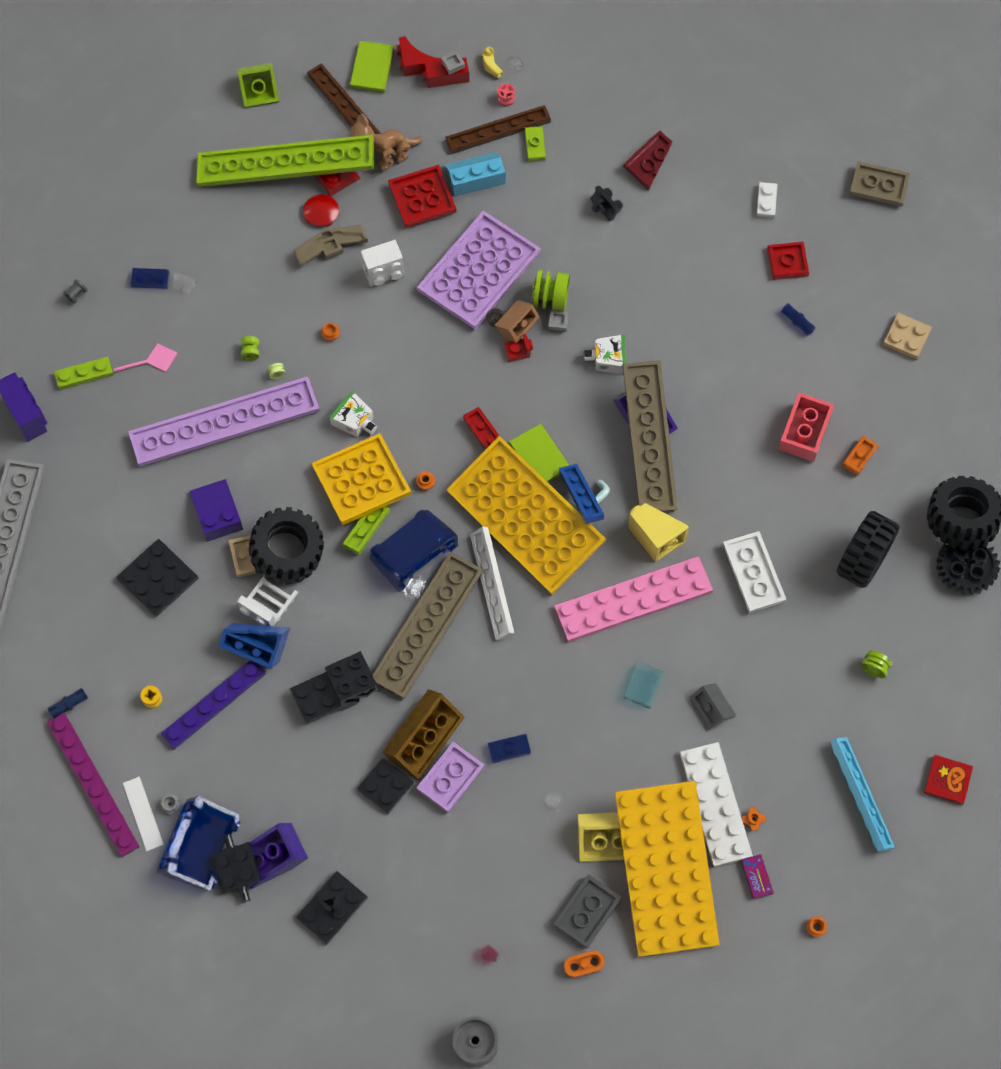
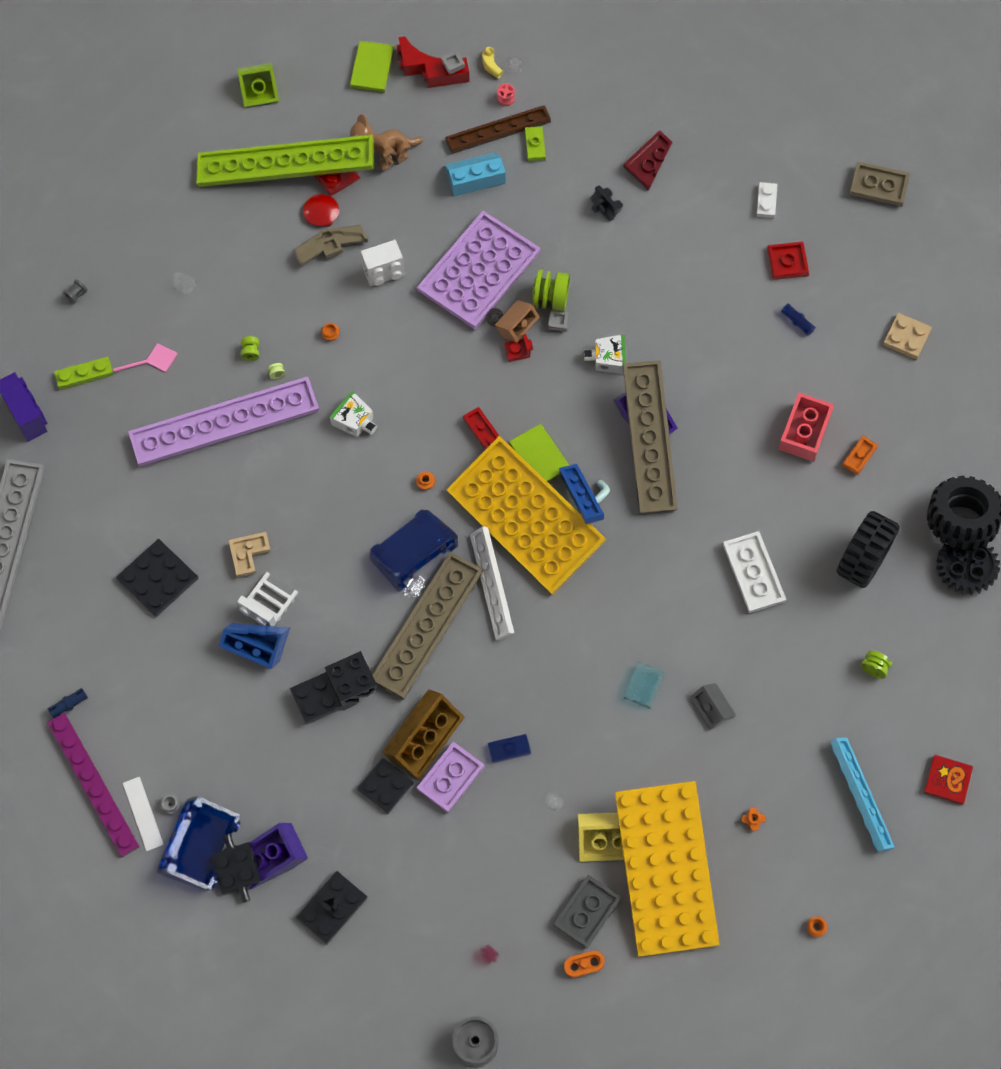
clear blue plate [131,268,170,289] -> none
yellow wheel [140,686,162,709] -> none
dark purple plate [161,660,266,750] -> none
dark purple slope [190,479,243,542] -> none
black tyre [249,507,324,585] -> none
reddish brown tile [307,63,381,134] -> none
yellow plate [311,433,412,526] -> none
lime plate [343,506,390,556] -> none
red plate [388,164,457,228] -> none
bright pink plate [554,556,713,642] -> none
light yellow slope [628,503,689,562] -> none
white plate [680,742,753,868] -> none
magenta tile [741,854,774,900] -> none

